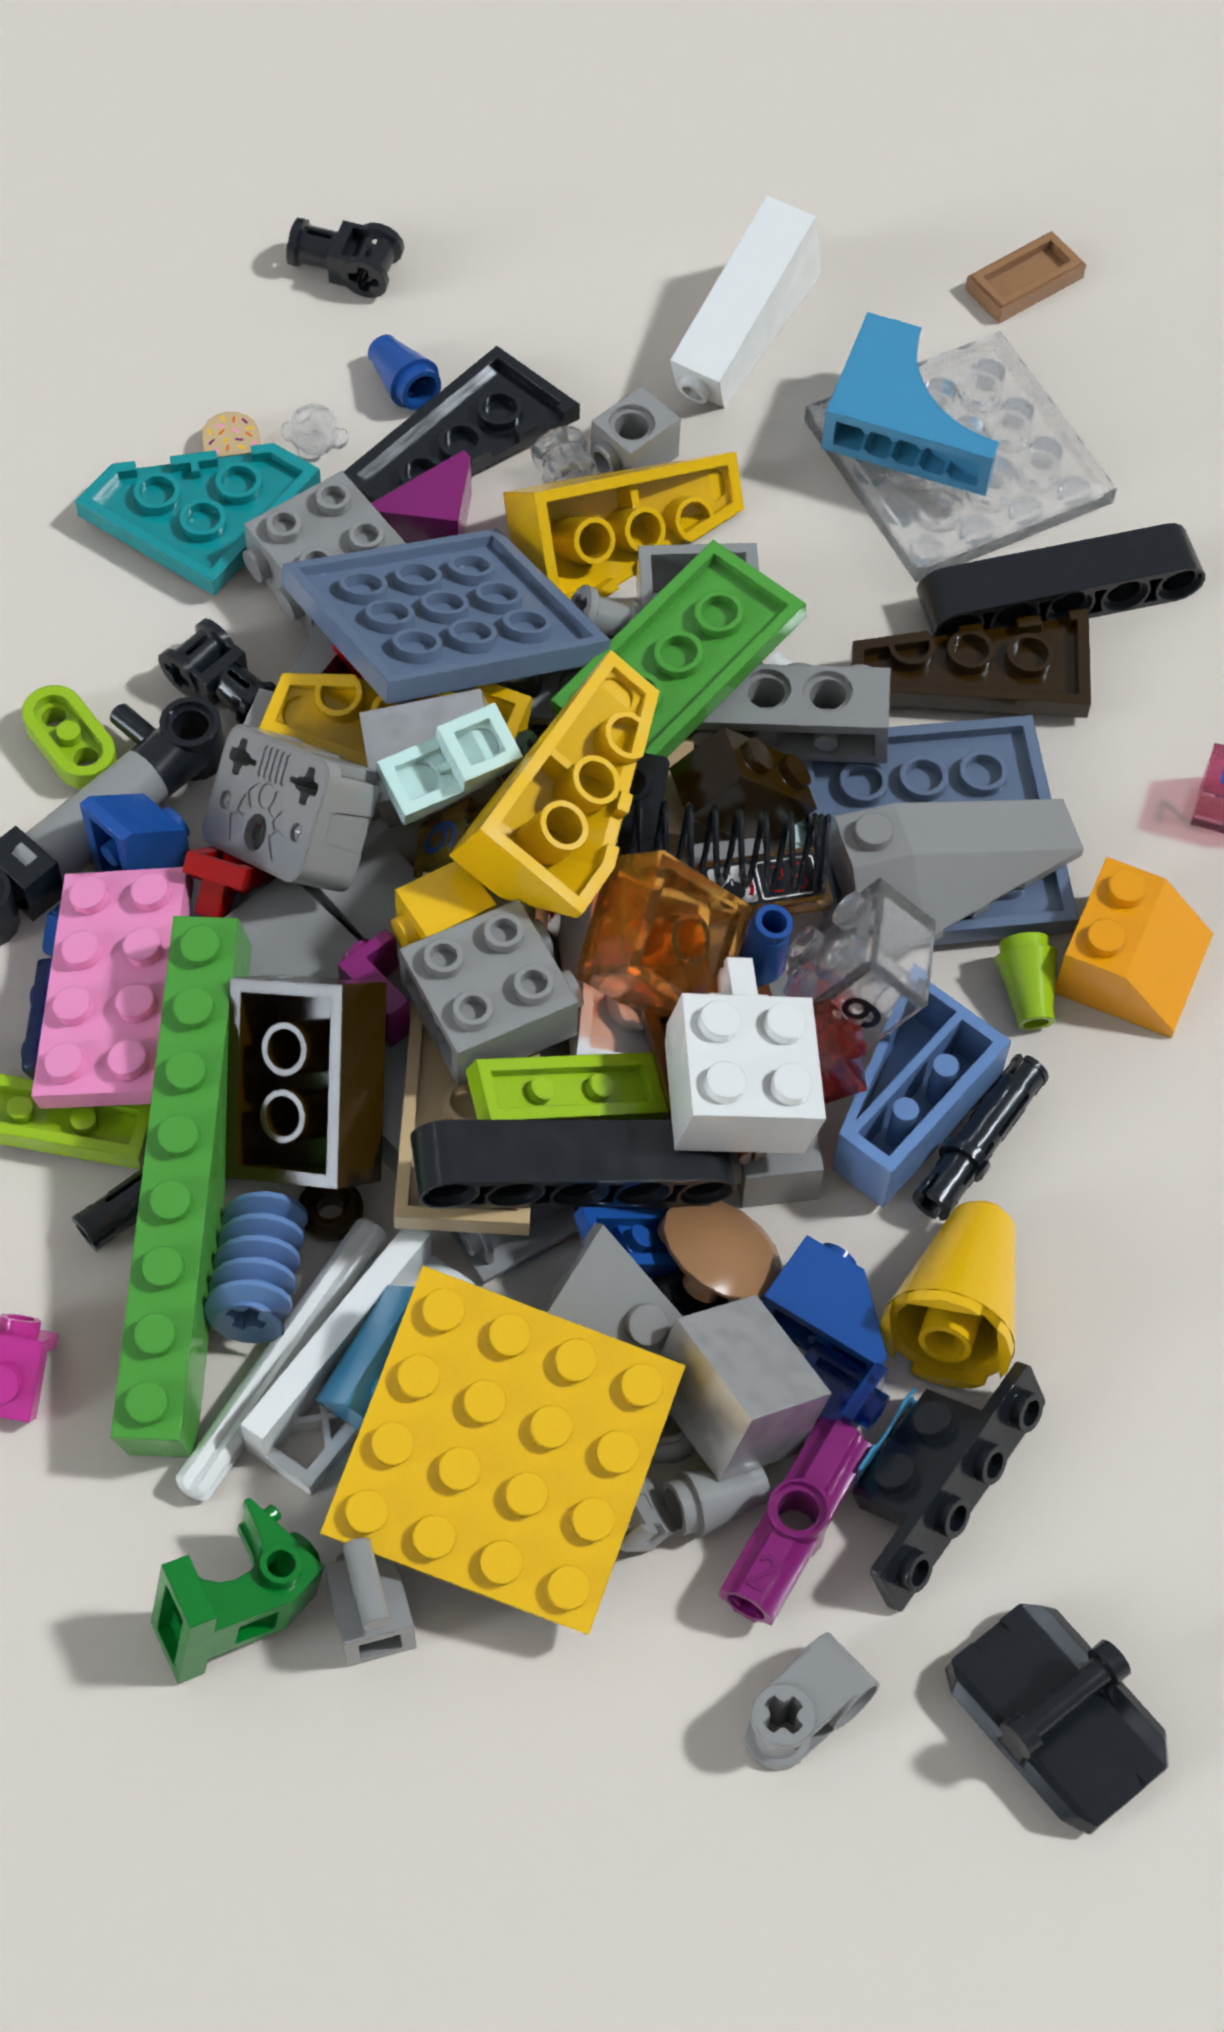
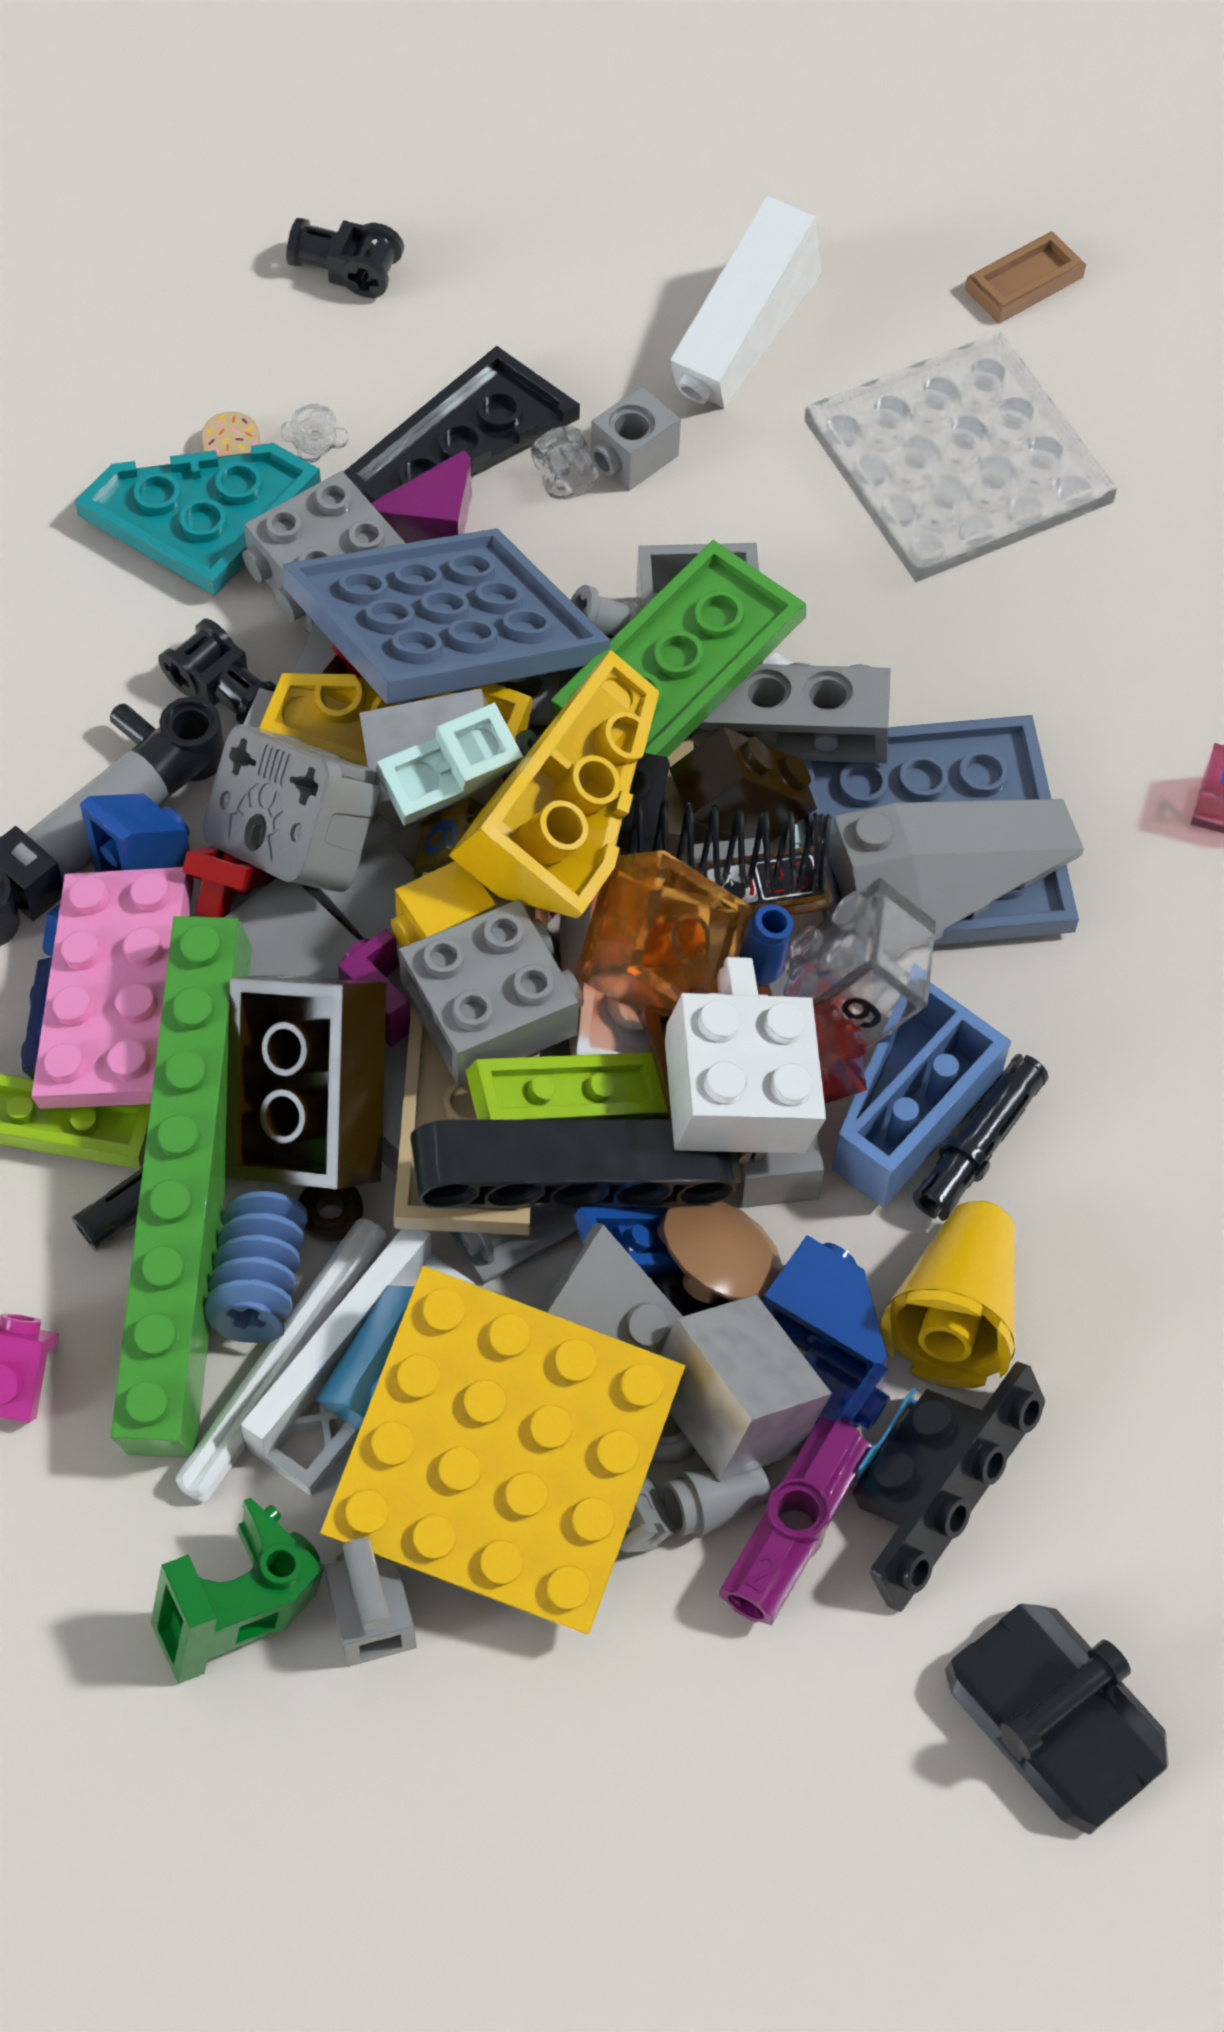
lime plate [22,685,118,789] -> none
blue cone [368,334,441,411] -> none
yellow wedge [503,452,744,600] -> none
light grey piece [745,1632,880,1770] -> none
dark azure arch [821,312,999,496] -> none
dark brown wing [850,608,1091,718] -> none
black beam [916,523,1205,637] -> none
lime cone [995,932,1057,1030] -> none
light orange slope [1055,857,1213,1038] -> none

